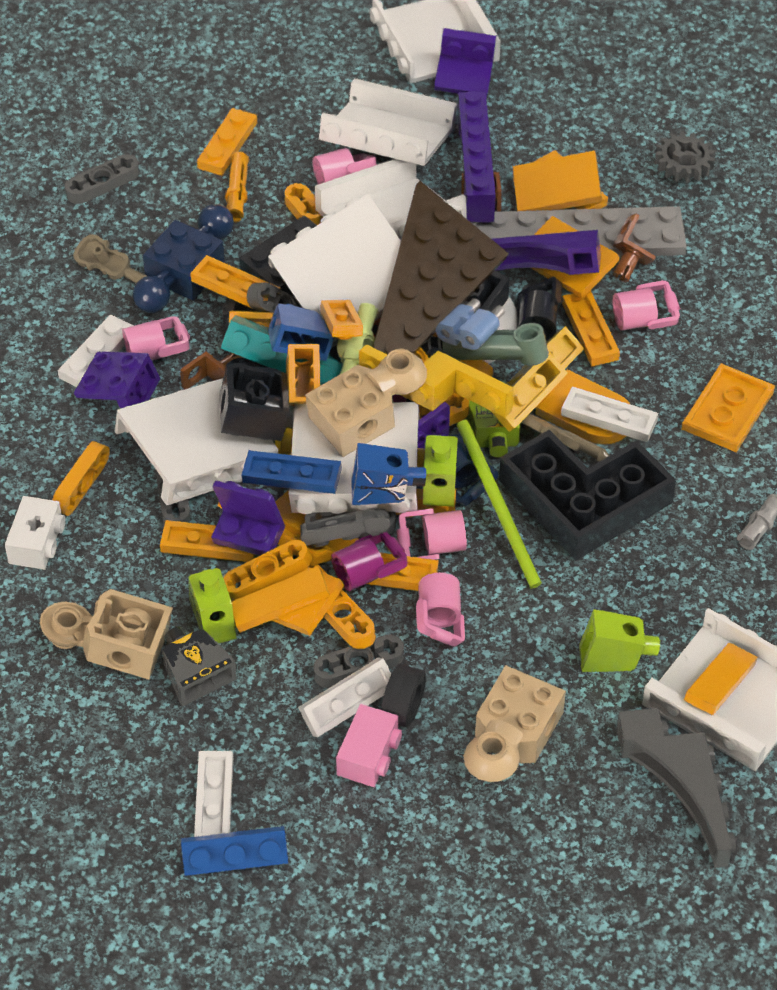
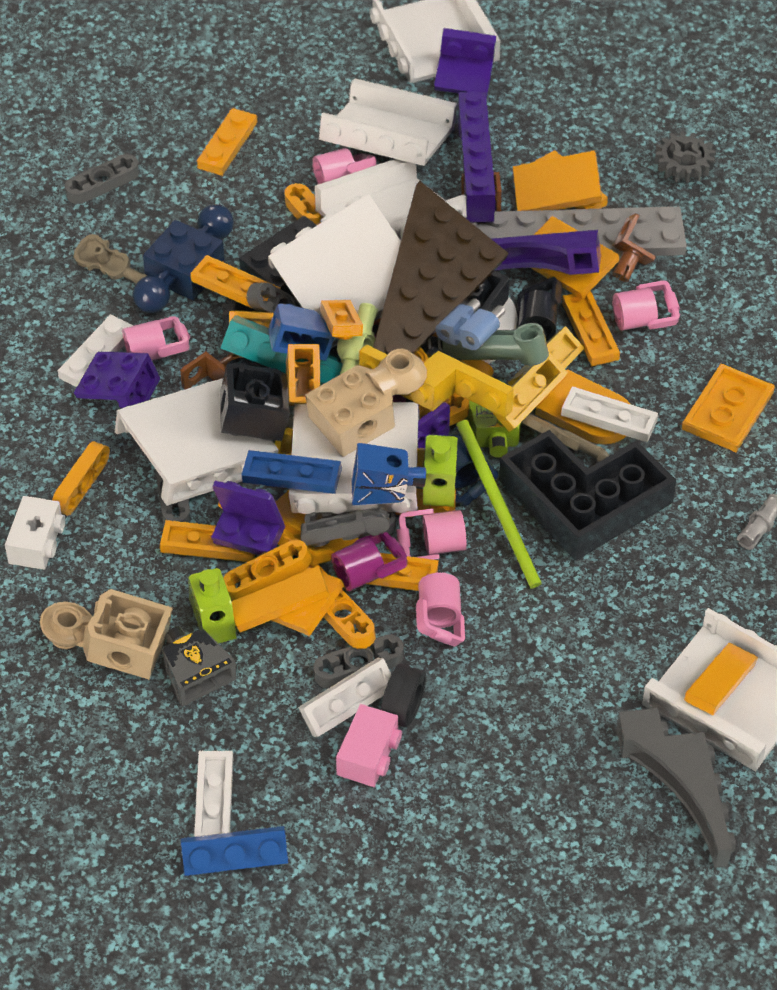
light orange pin [225,152,249,222] -> none
tan brick [463,665,566,782] -> none
lime torso [579,610,660,672] -> none

